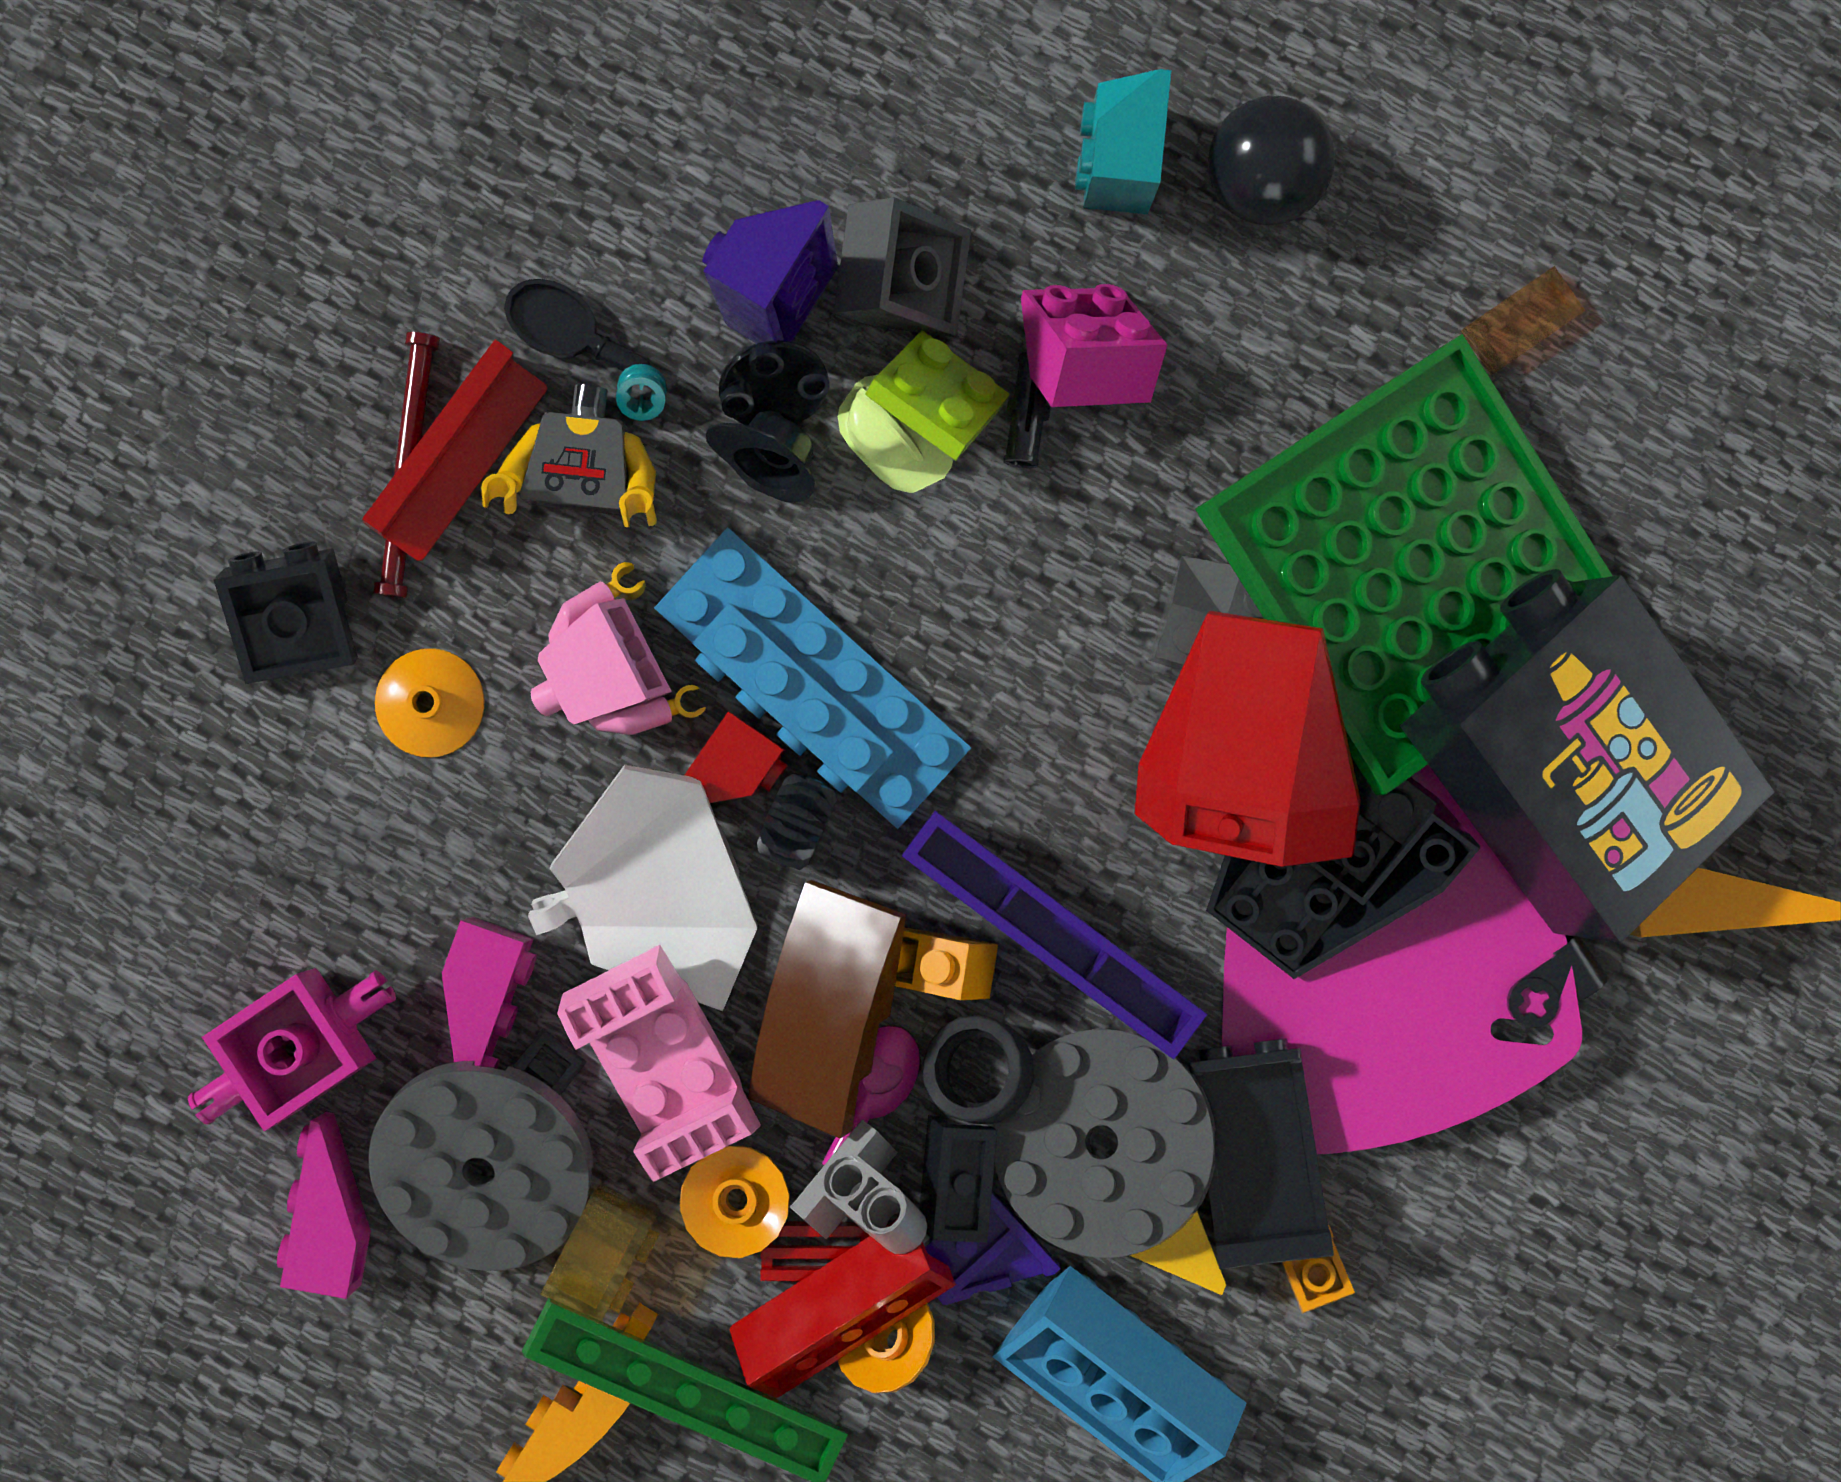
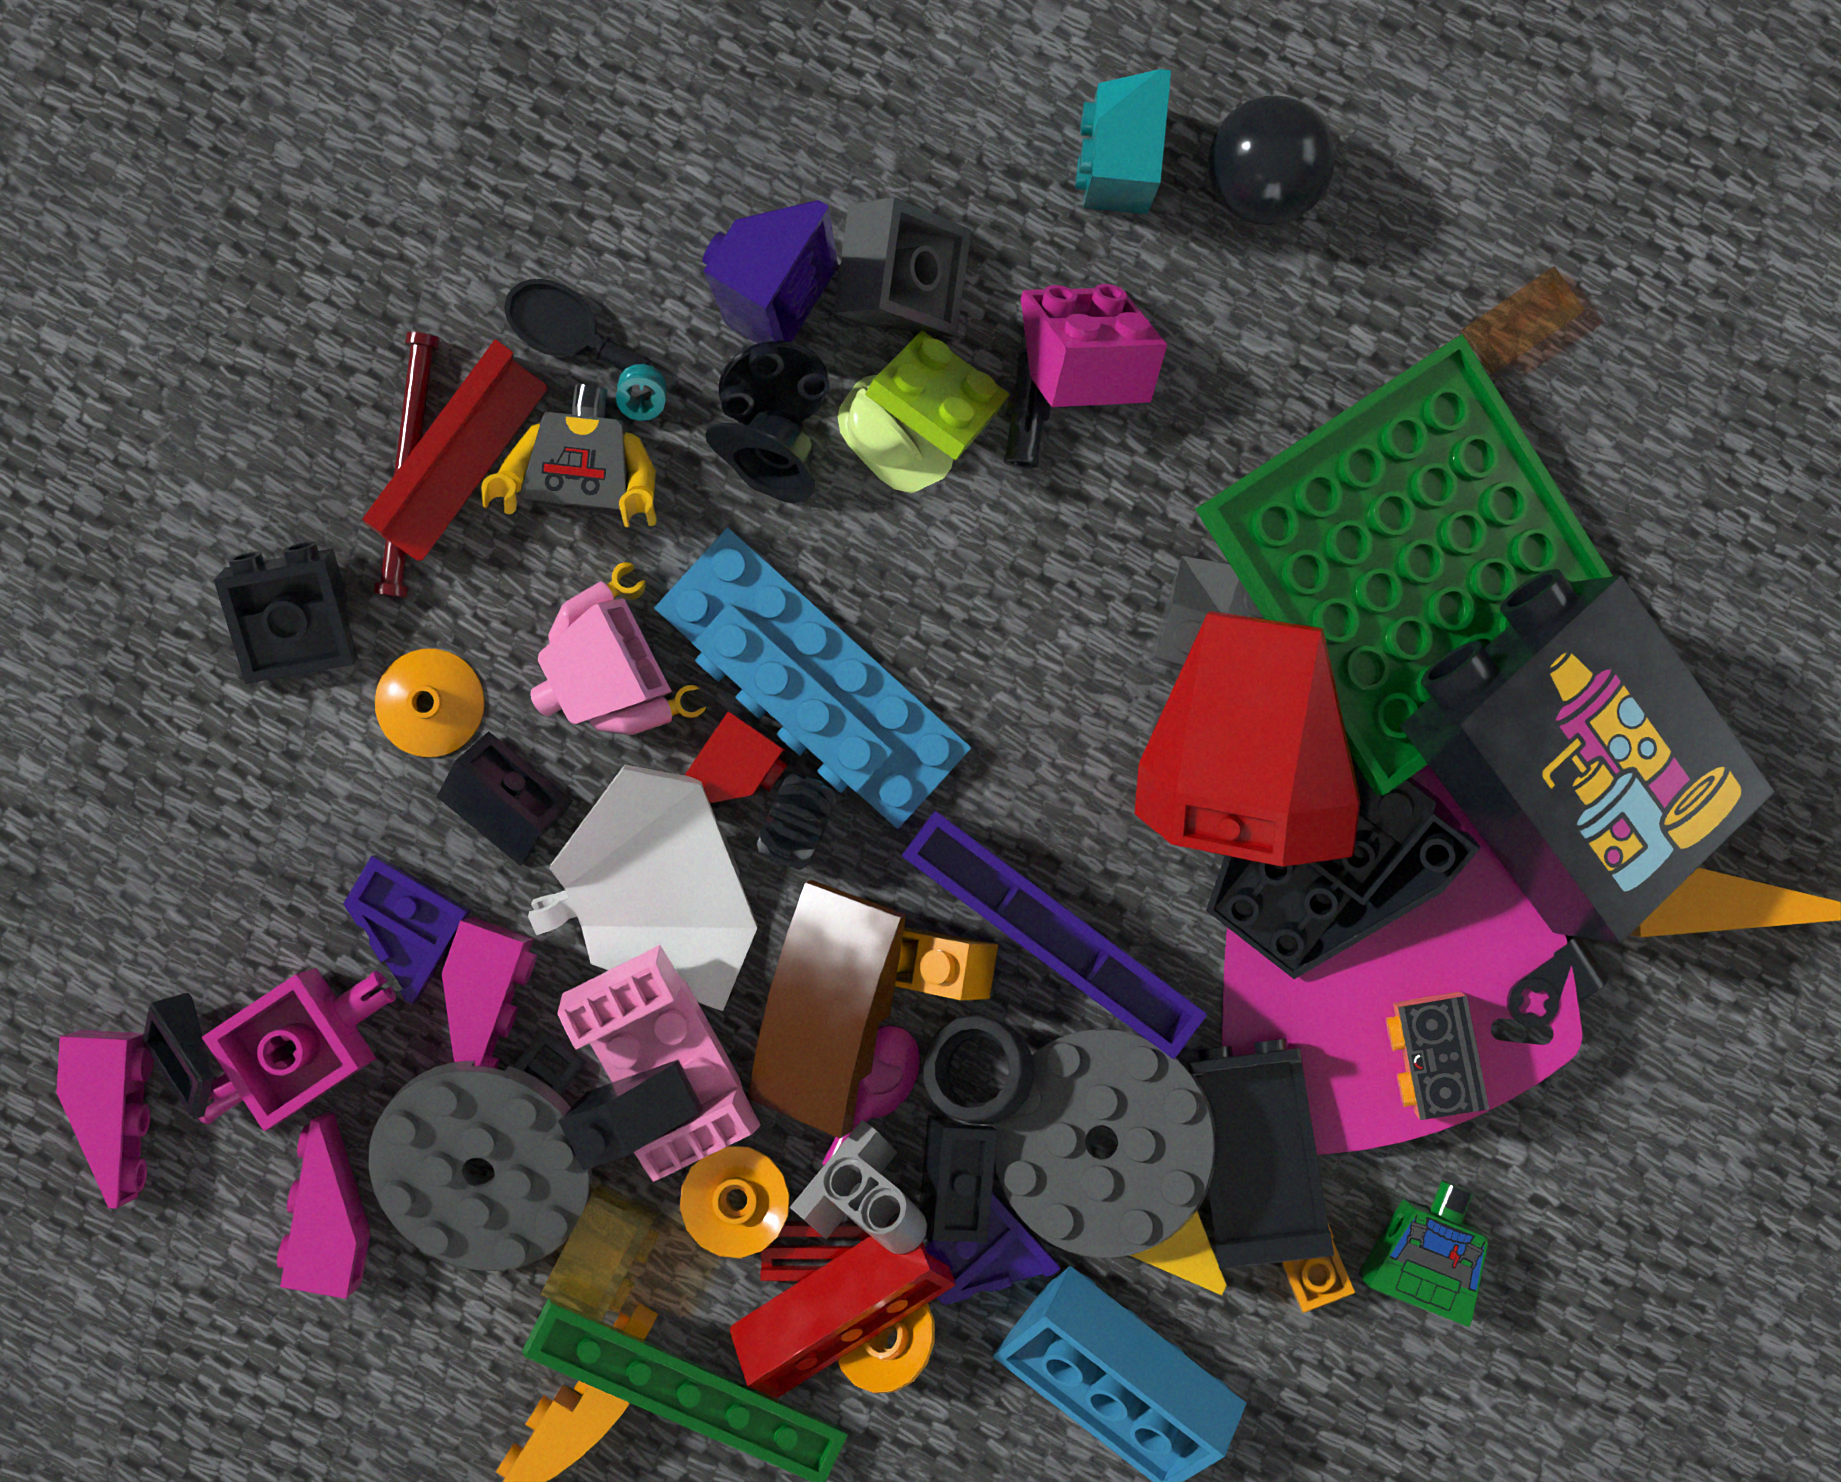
none -> dark pink slope [56,1030,154,1209]
none -> black slope [142,993,213,1119]
none -> dark purple wing [343,855,471,1004]
none -> black panel [437,731,573,866]
none -> black slope [558,1059,703,1170]
none -> torso [1358,1180,1488,1327]
none -> brick [1386,991,1489,1120]

